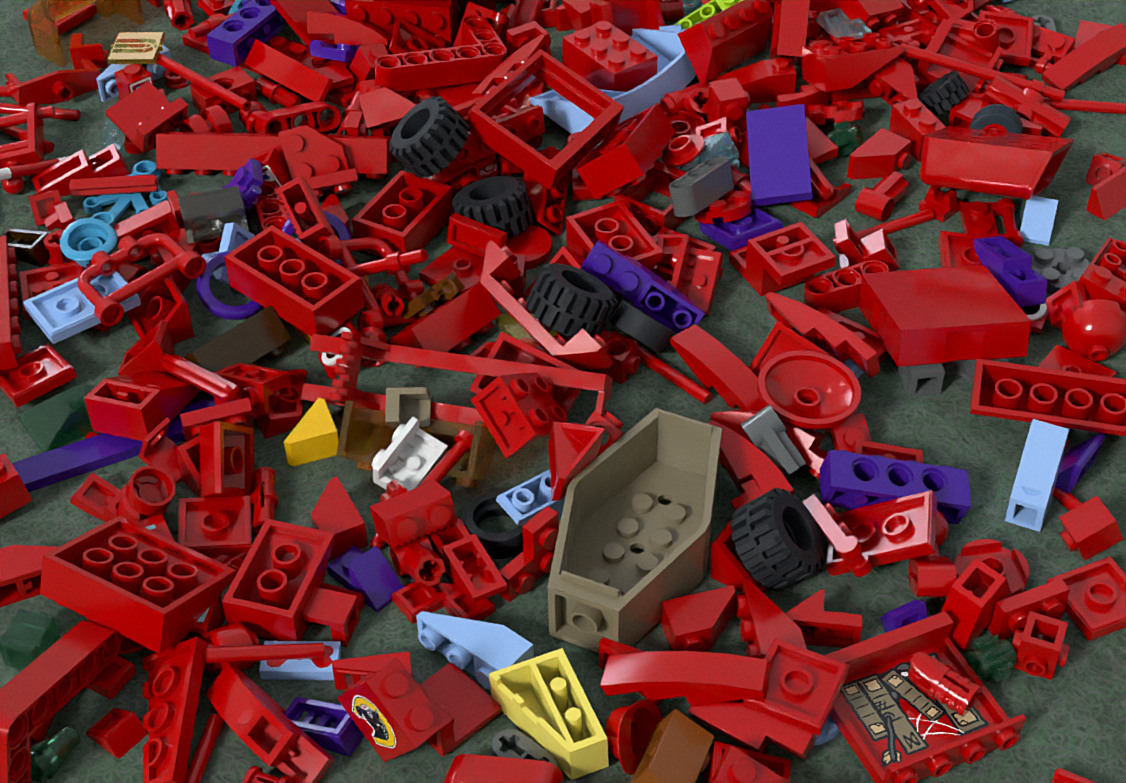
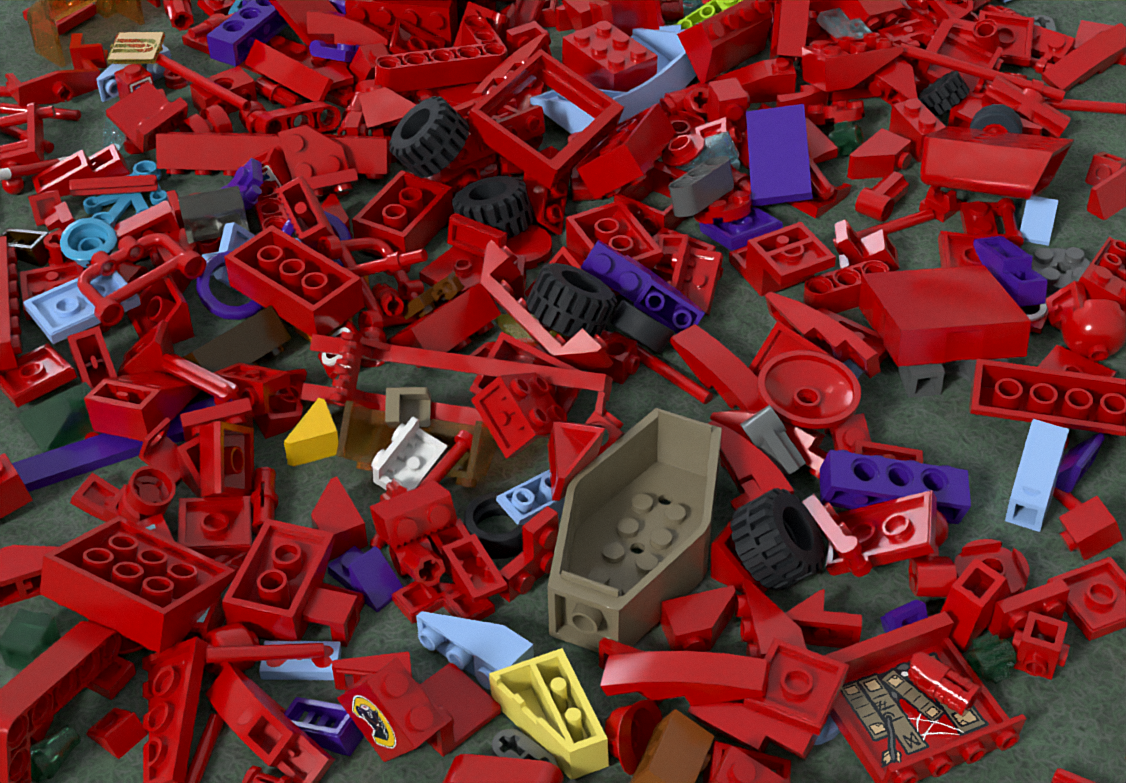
none -> red slope [67,326,117,394]

